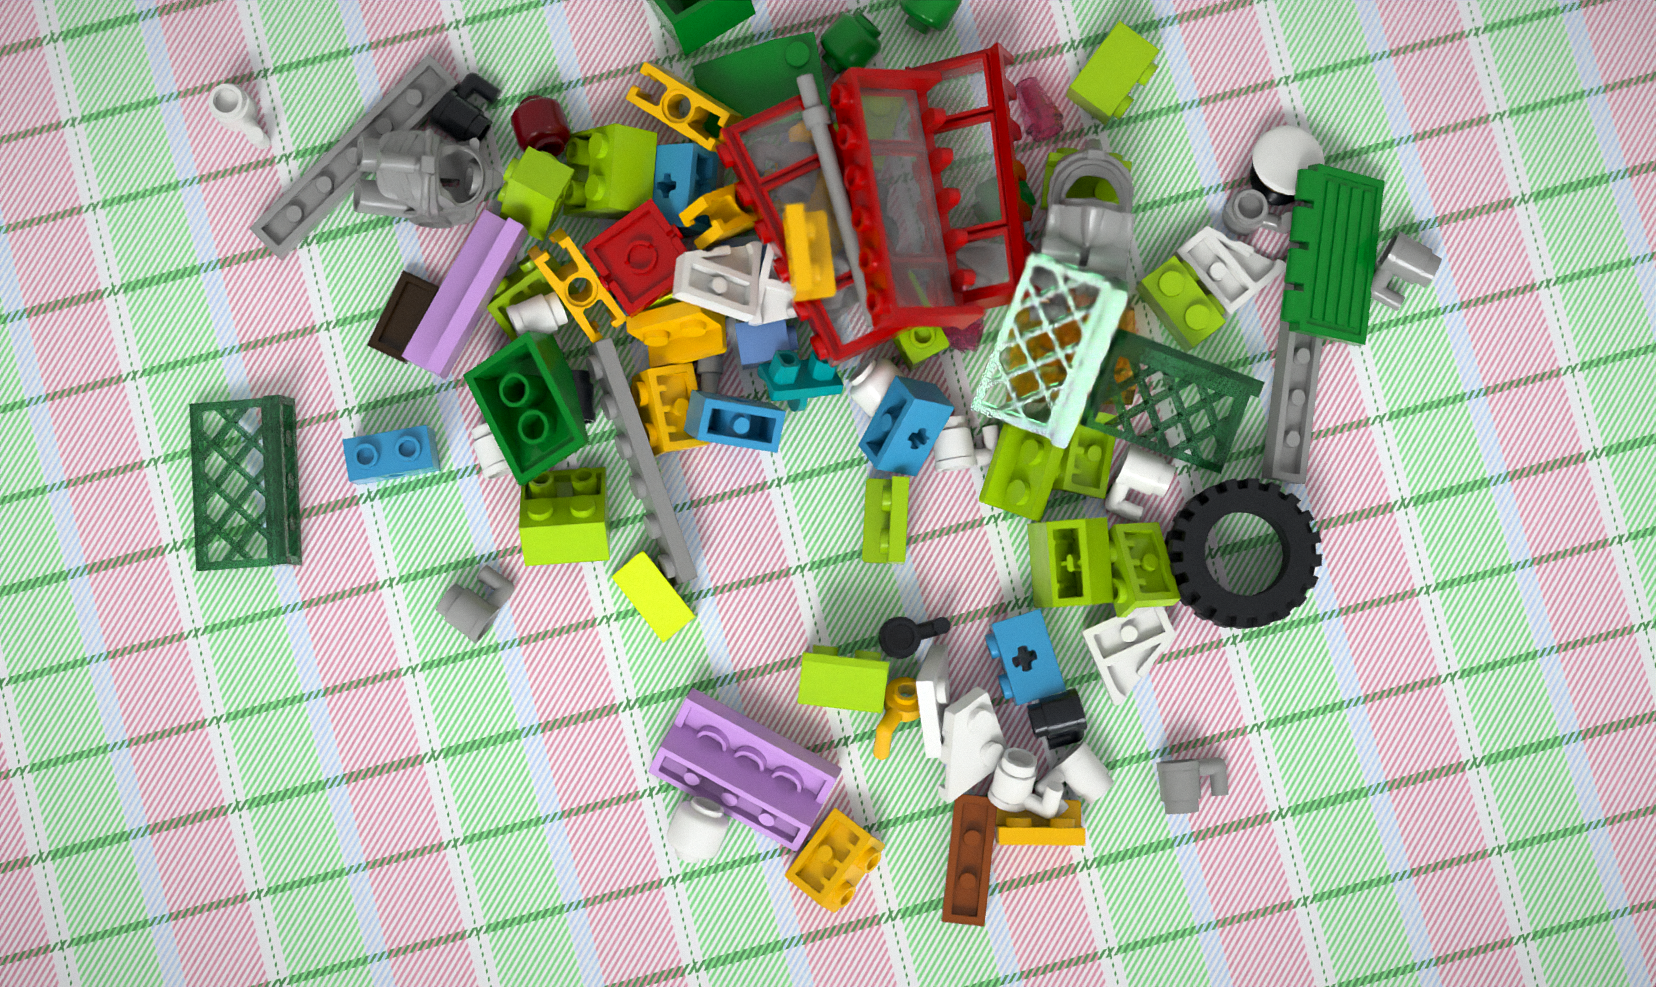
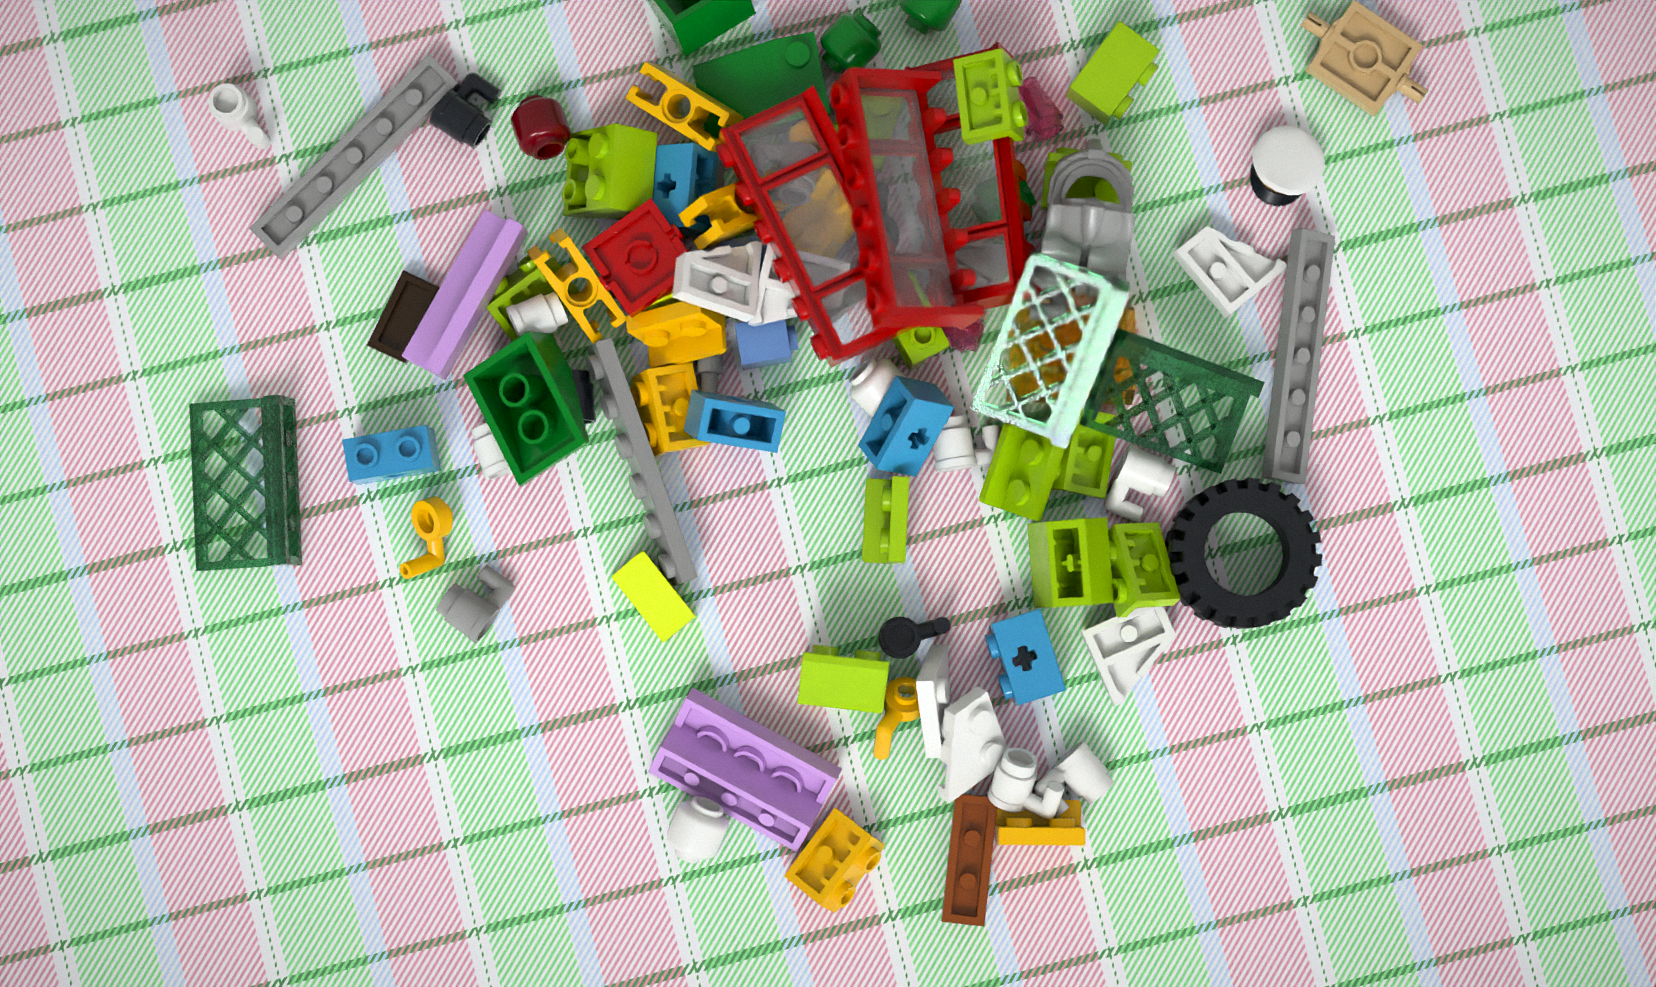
light grey helmet [353,129,504,229] -> none
lime brick [497,146,574,242] -> none
lime slope [519,467,610,566] -> none
teal hips [757,350,844,412] -> none
yellow bracket [782,203,836,302] -> none
light grey bar [796,74,873,328] -> none
black piece [1026,688,1087,750] -> none
lime brick [1135,255,1226,354] -> none
light grey piece [1156,757,1229,814] -> none
light grey piece [1222,189,1292,236] -> none
green hinge [1280,163,1385,346] -> none
light grey piece [1371,231,1442,311] -> none
none -> yellow plate [399,496,453,579]
none -> lime bracket [953,48,1028,145]
none -> tan plate [1301,0,1429,117]

